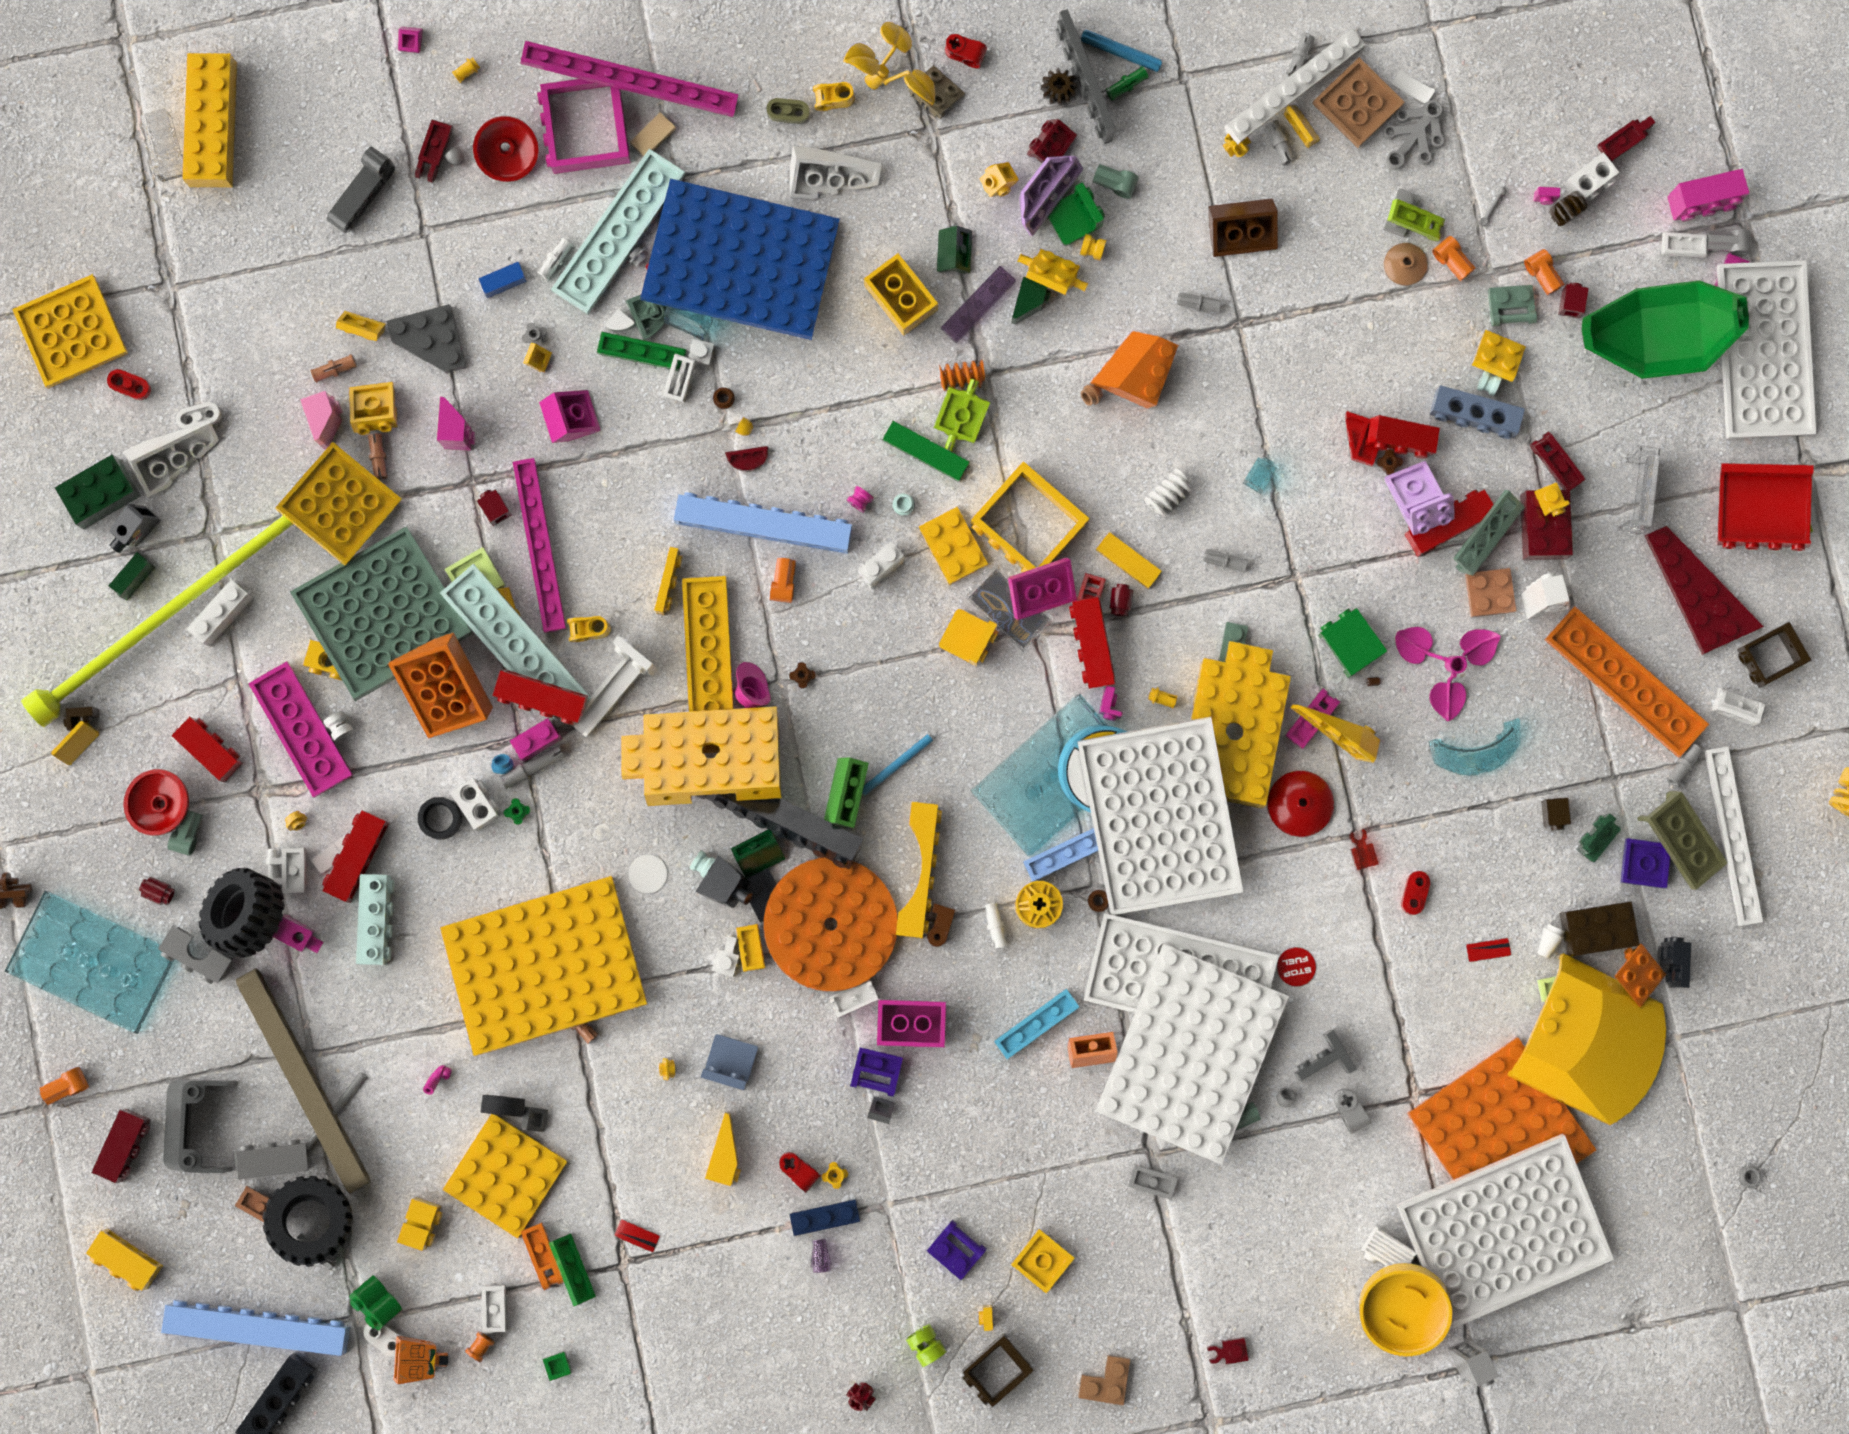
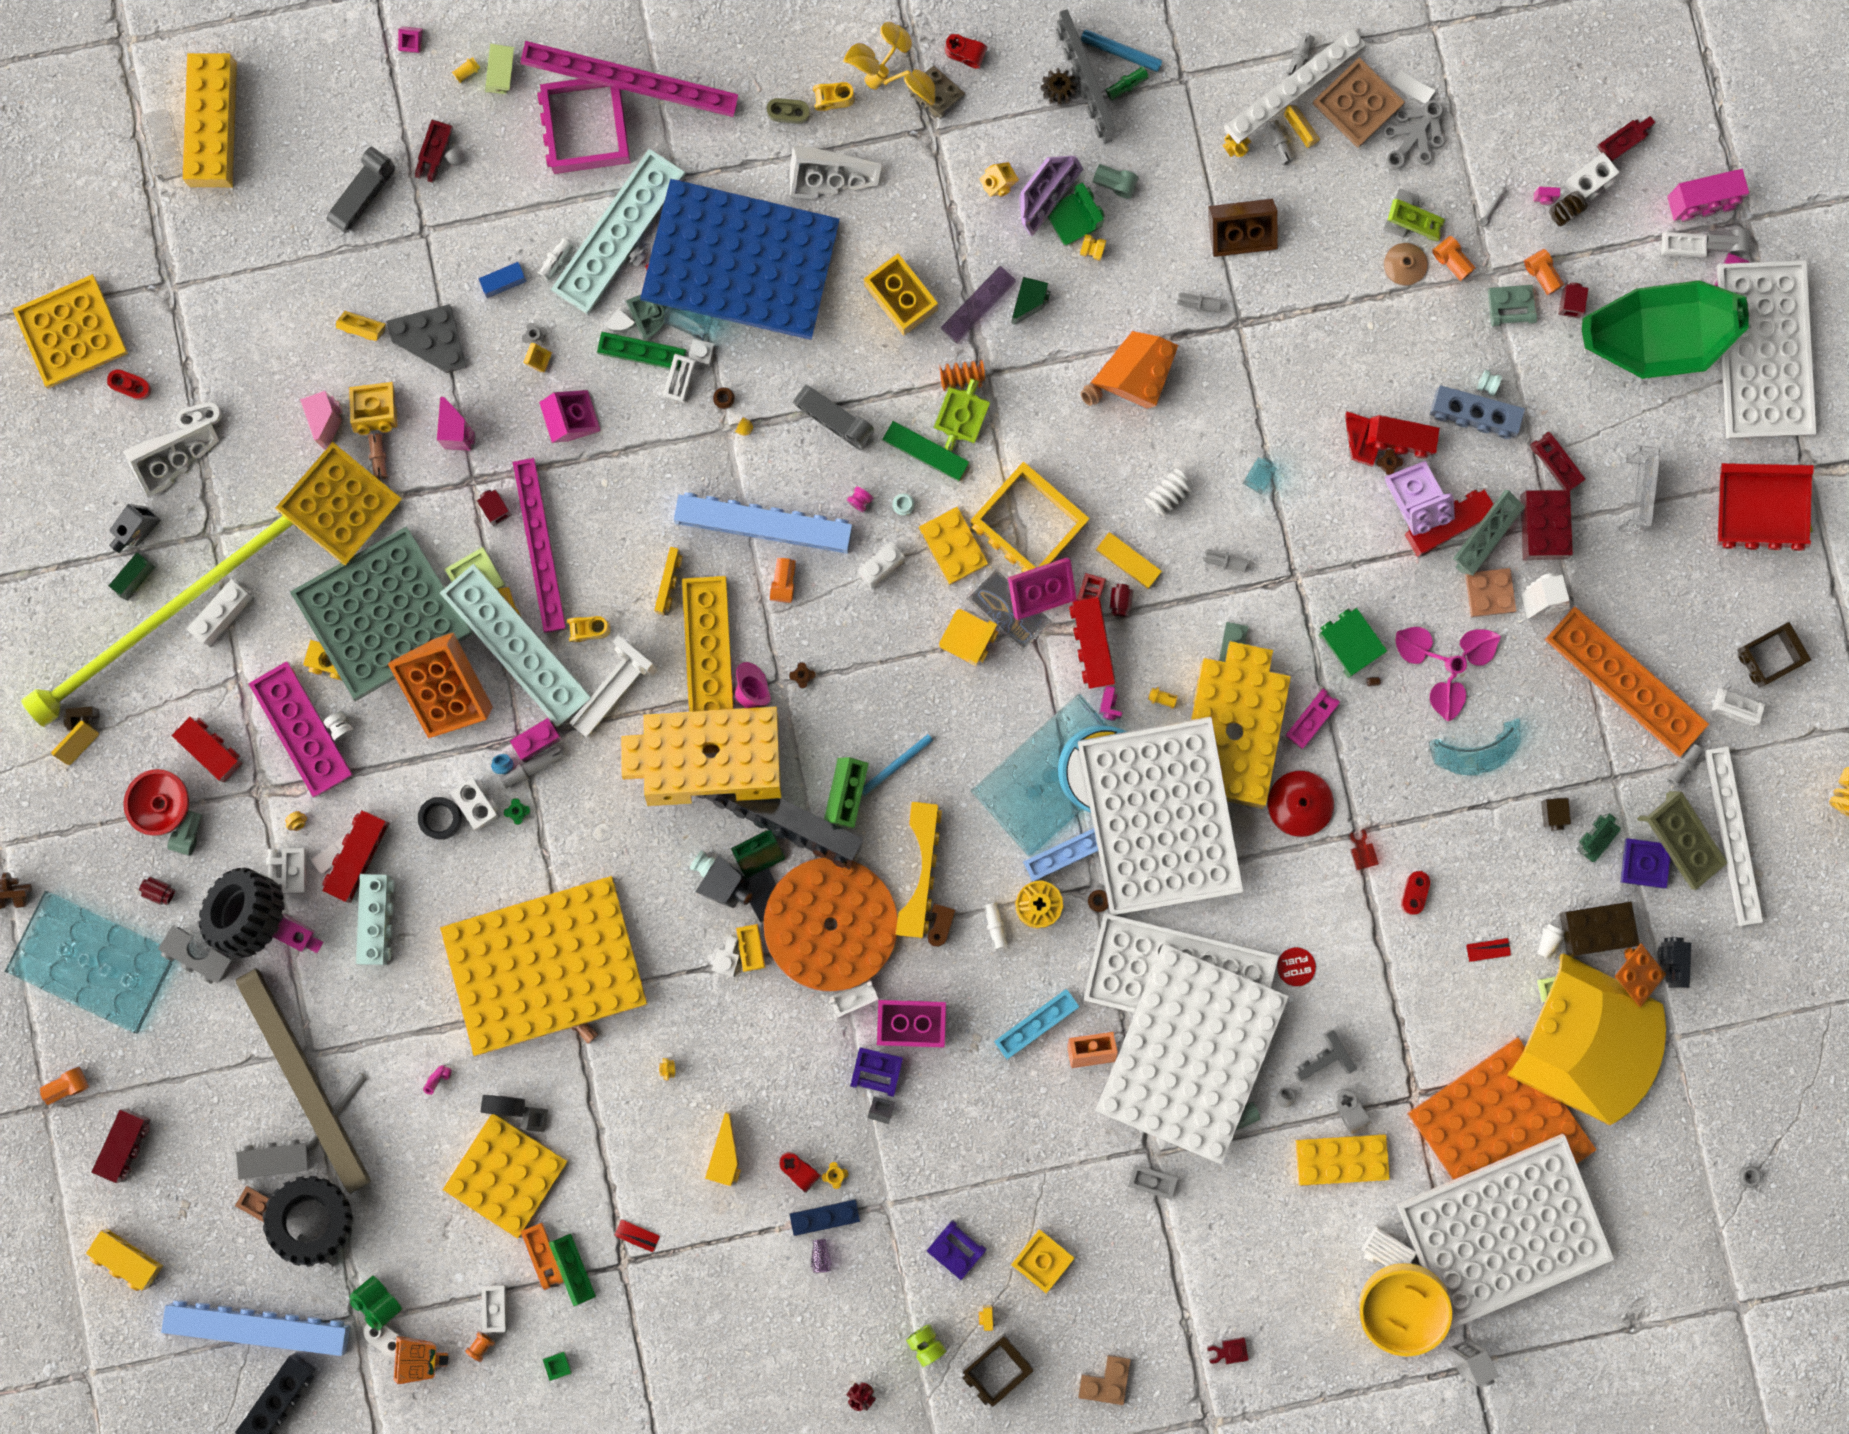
dark green brick [54,454,141,529] -> none
dark grey windscreen [163,1079,237,1173] -> none
nougat pin [310,354,357,383] -> none
yellow piece [397,1197,442,1251] -> none
red dish [473,116,539,182] -> none
red brick [492,669,588,725] -> none
white sticker [628,855,667,893] -> none
tan tile [630,113,676,157] -> none
sand blue bracket [700,1034,758,1091] -> none
dark red tile [725,446,768,472] -> none
dark green panel [937,226,972,274] -> none
yellow plate [1017,249,1088,295] -> none
dark red bracket [1027,119,1077,163] -> none
yellow wedge [1290,704,1380,763] -> none
yellow plate [1472,330,1526,382] -> none
yellow bracket [1535,482,1570,517] -> none
dark red wing [1645,526,1764,655] -> none
none -> yellowish green hinge [485,43,514,94]
none -> dark grey beam [792,384,874,451]
none -> yellow plate [1295,1134,1390,1186]

